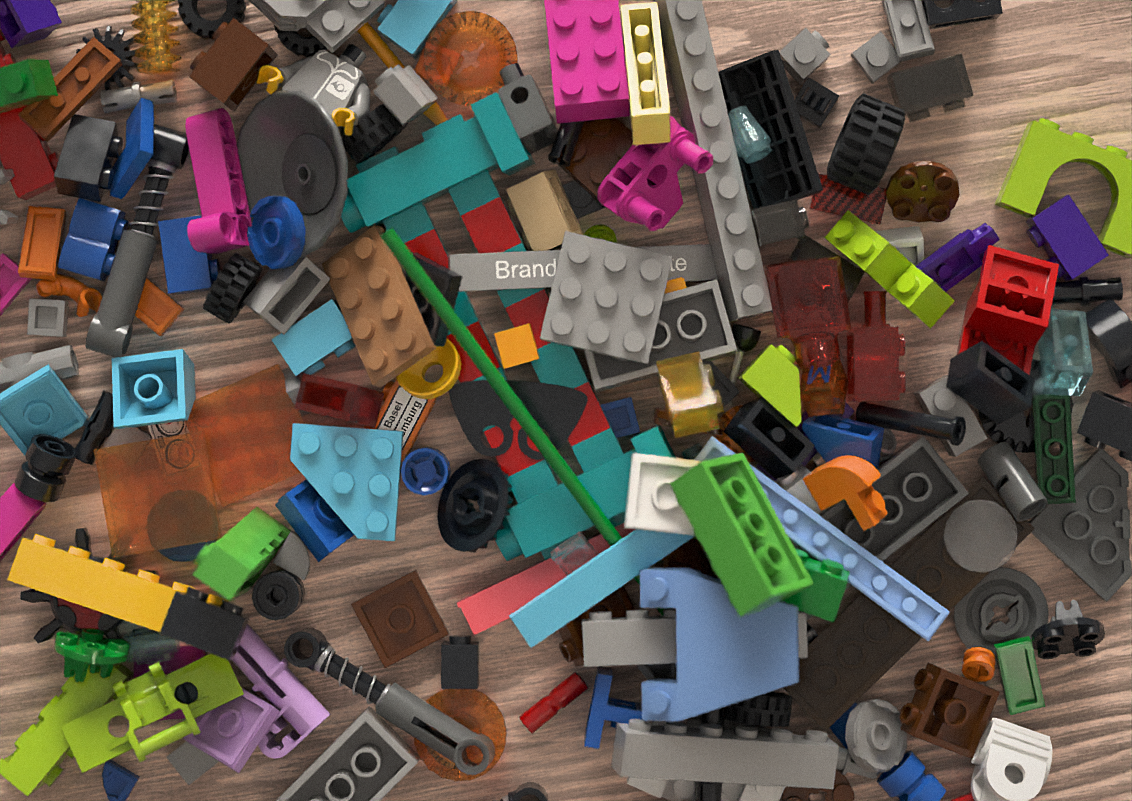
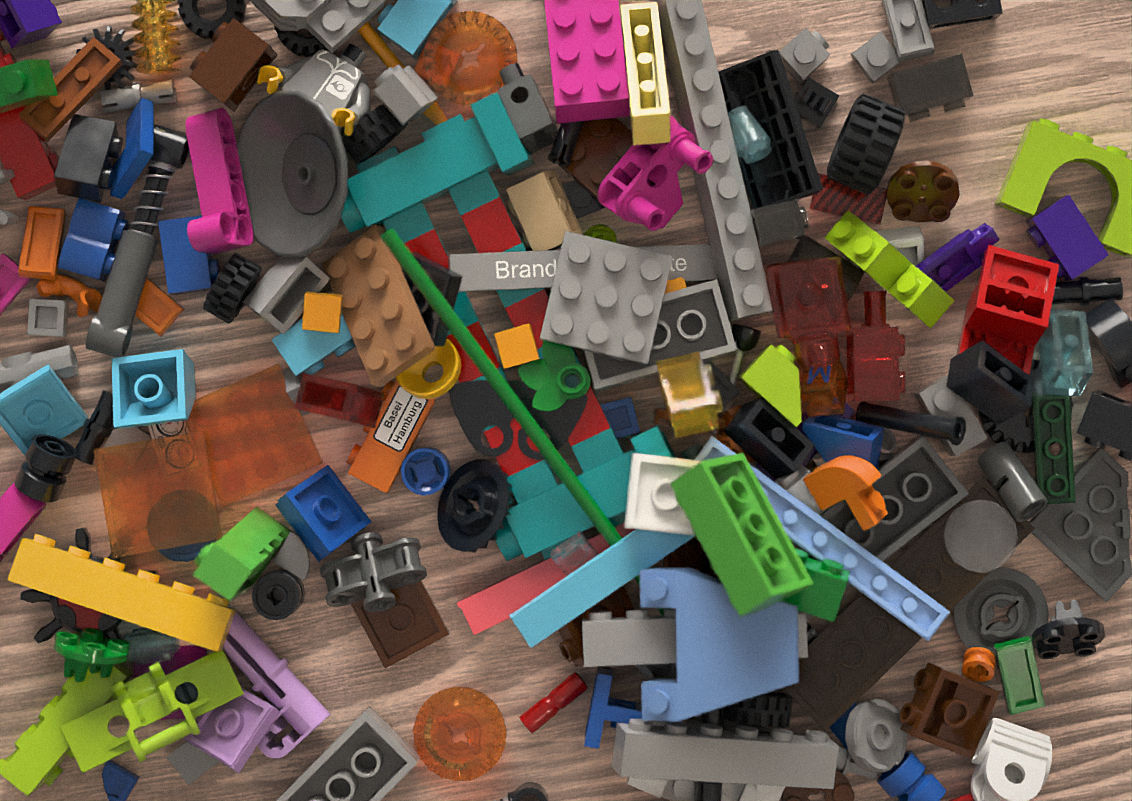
black brick [159,587,250,660] -> none
blue tile [247,196,306,269] -> none
piece [284,628,495,775] -> none
medium azure plate [290,423,404,541] -> none
black brick [441,635,479,689] -> none
none -> light orange tile [302,291,343,333]
none -> dark grey axle [320,532,427,612]
none -> green plate [518,340,590,412]

